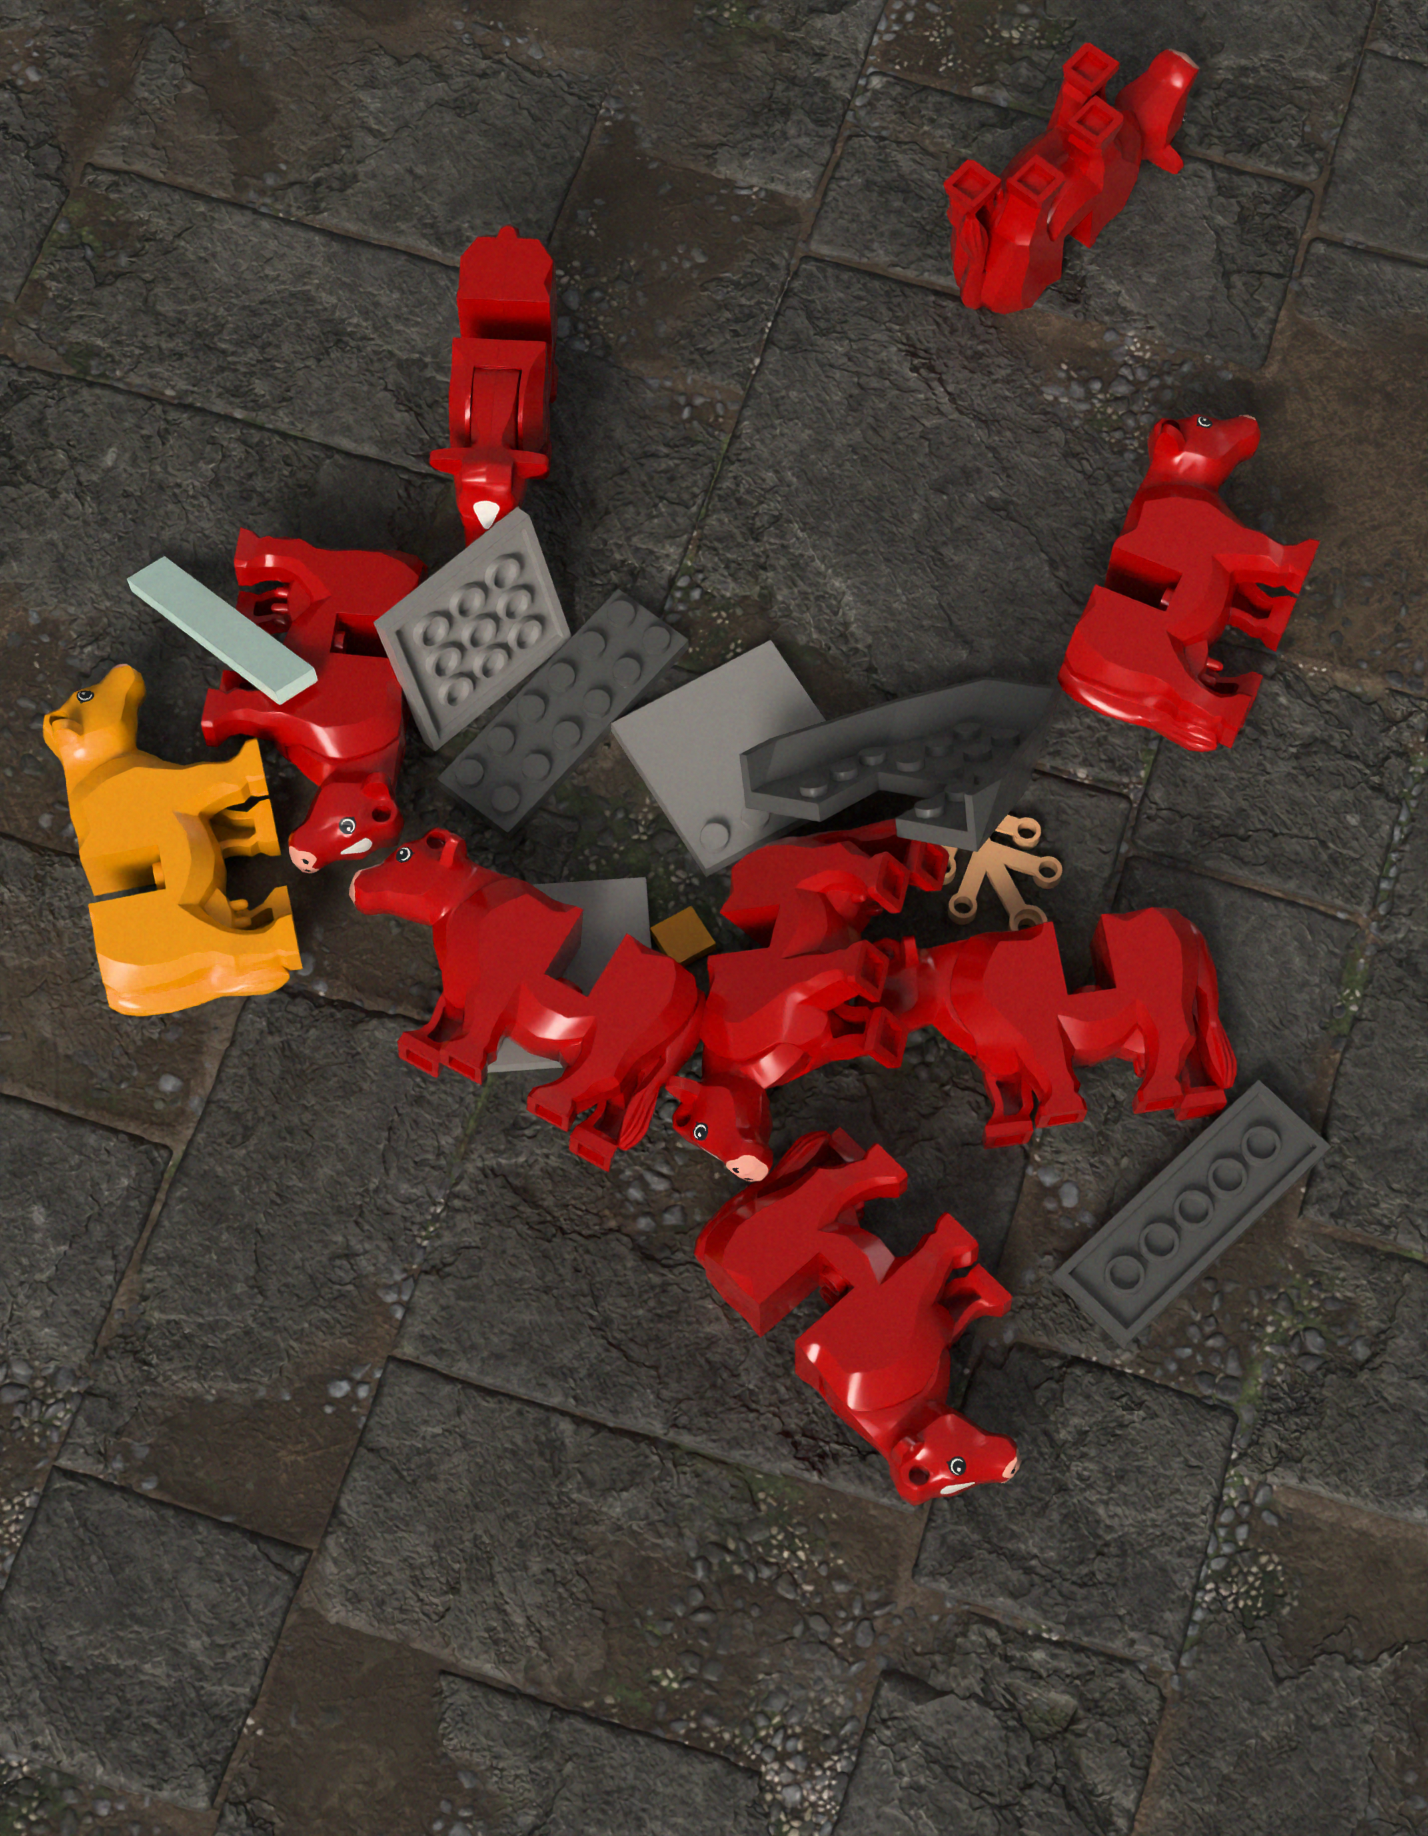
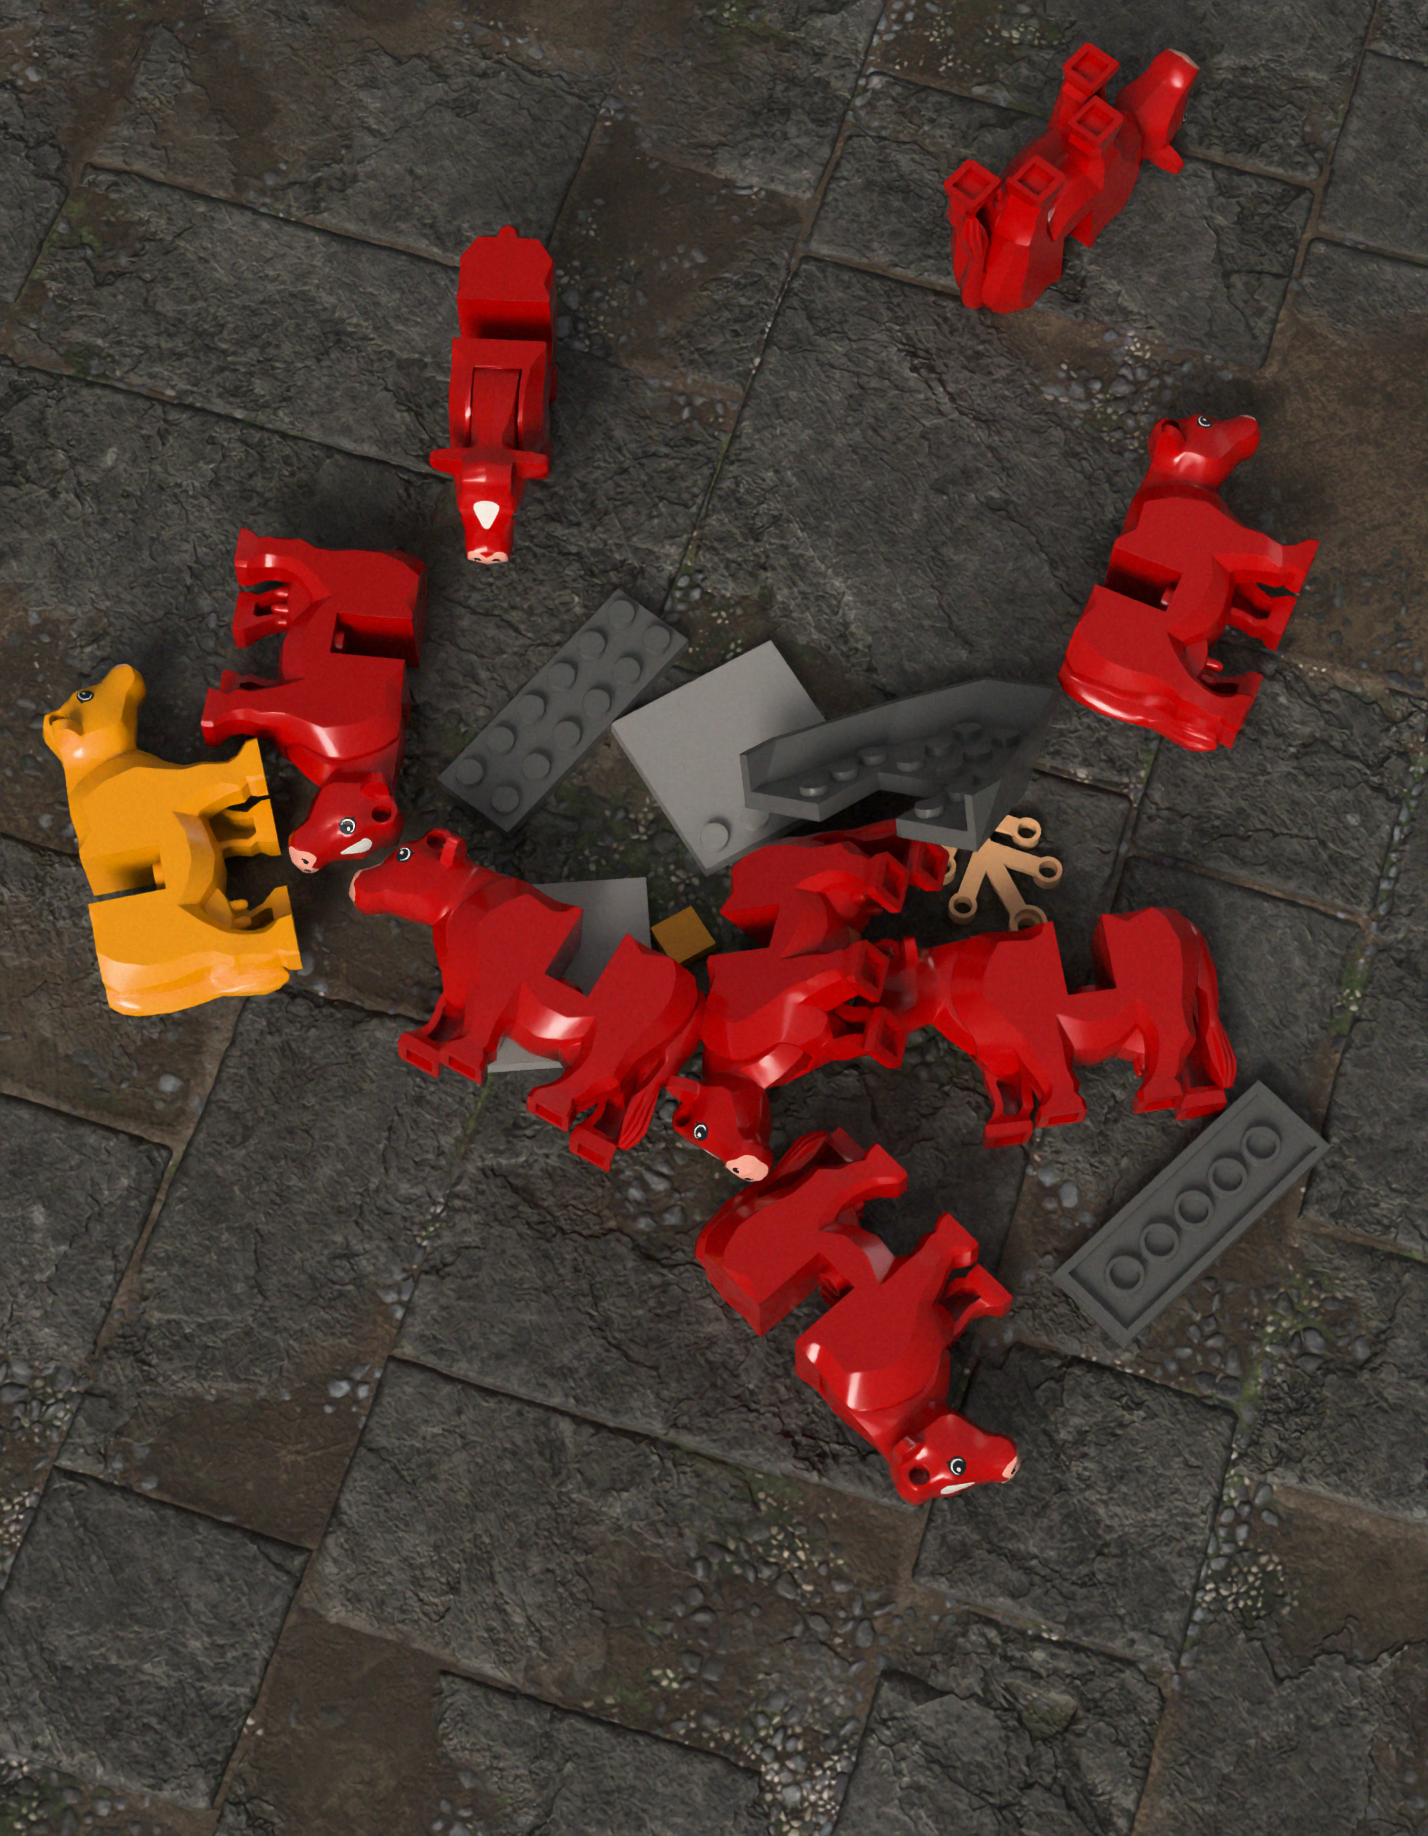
light aqua tile [127,556,318,705] -> none
light grey plate [373,507,572,751] -> none

